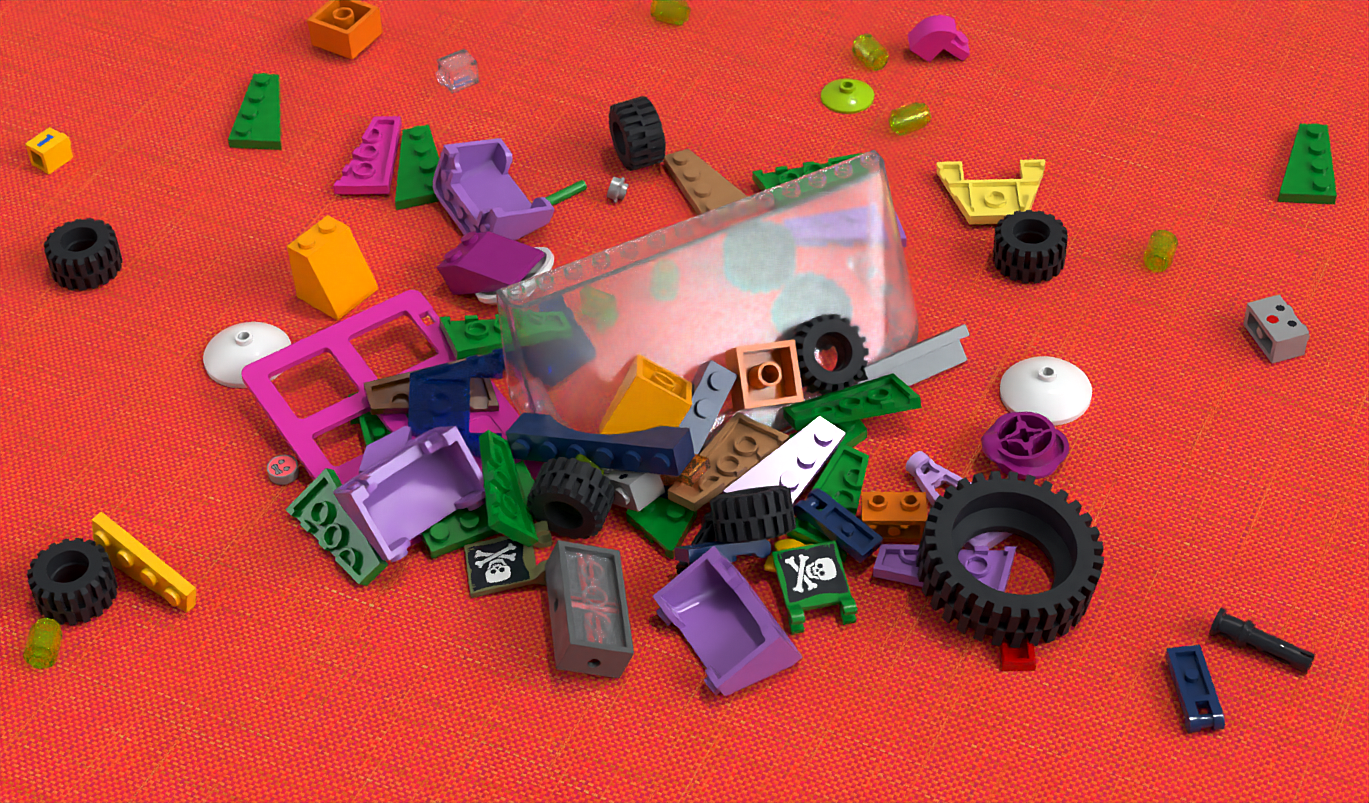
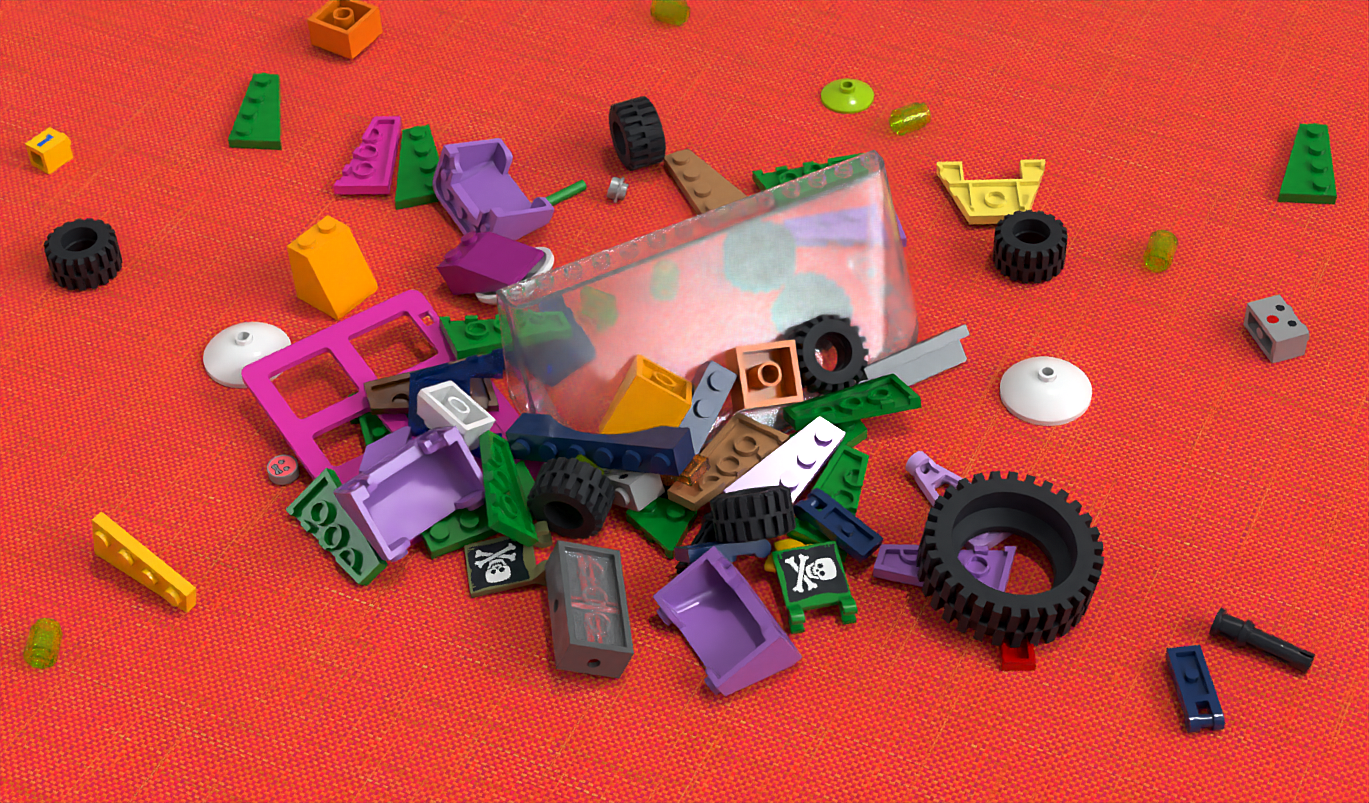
black tyre [27,538,118,625] -> none
clear brick [436,49,479,93] -> none
clear neon green brick [852,33,889,71] -> none
orange brick [861,491,927,542] -> none
dark pink brick [908,15,970,62] -> none
magenta piece [981,411,1069,479] -> none
none -> white slope [417,380,496,451]

